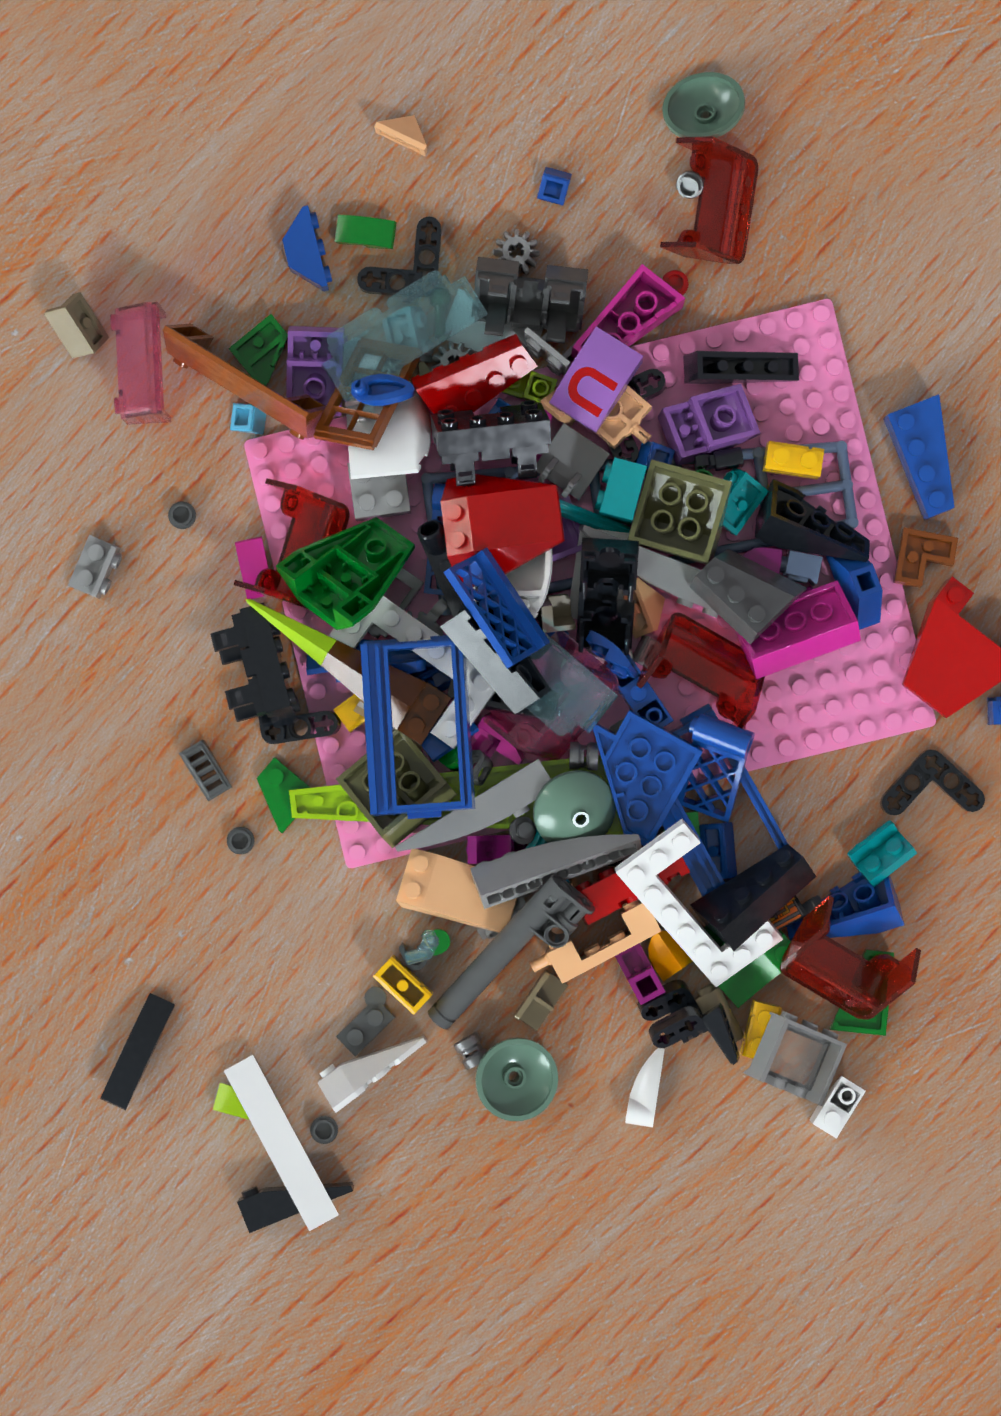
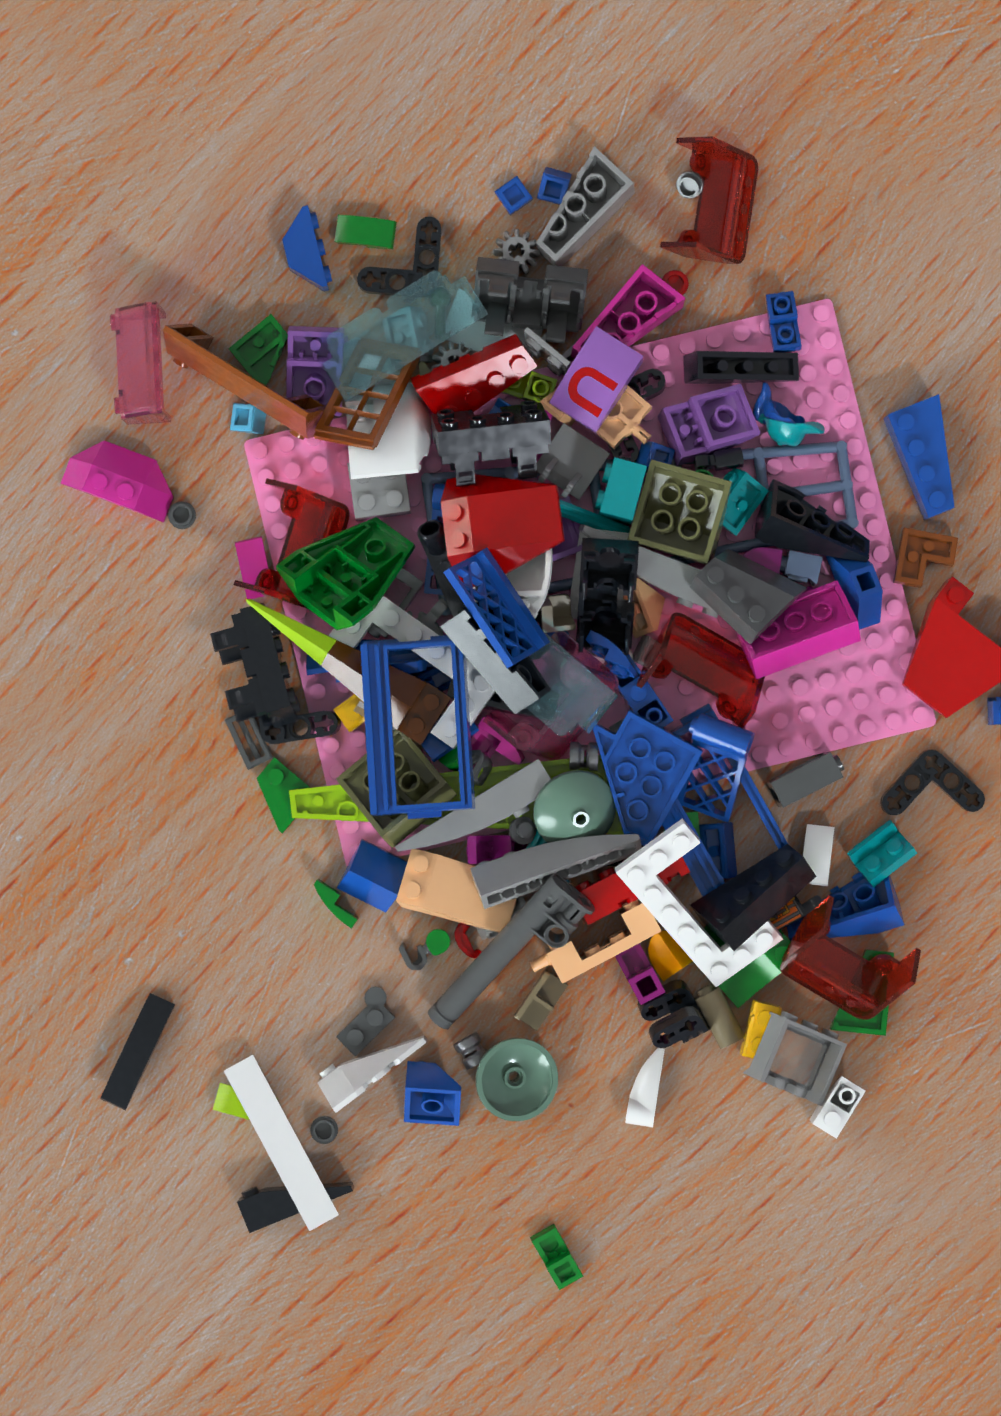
dark tan panel [44,292,109,358] -> none
light grey bracket [68,535,122,599] -> none
dark grey slope [179,740,232,801] -> none
dark grey plate [227,827,255,855] -> none
blue arm [351,374,415,406] -> none
yellow brick [373,955,433,1015] -> none
light nougat slope [374,115,427,156] -> none
clear light blue arm [404,930,439,965] -> none
sand green dish [662,72,745,141] -> none
black slope [702,1003,740,1065] -> none
yellow brick [762,441,824,480] -> none
none -> dark pink wedge [61,441,174,523]
none -> dark grey tile [225,715,273,770]
none -> green slope [314,879,359,929]
none -> blue slope [337,839,407,913]
none -> blue slope [404,1061,461,1126]
none -> red piece [454,923,481,958]
none -> blue tile [495,176,533,216]
none -> green slope [530,1224,584,1290]
none -> light grey wedge [536,146,635,266]
none -> hair [753,382,825,447]
none -> blue slope [766,291,802,353]
none -> dark grey window [766,752,844,808]
none -> white slope [803,824,835,886]

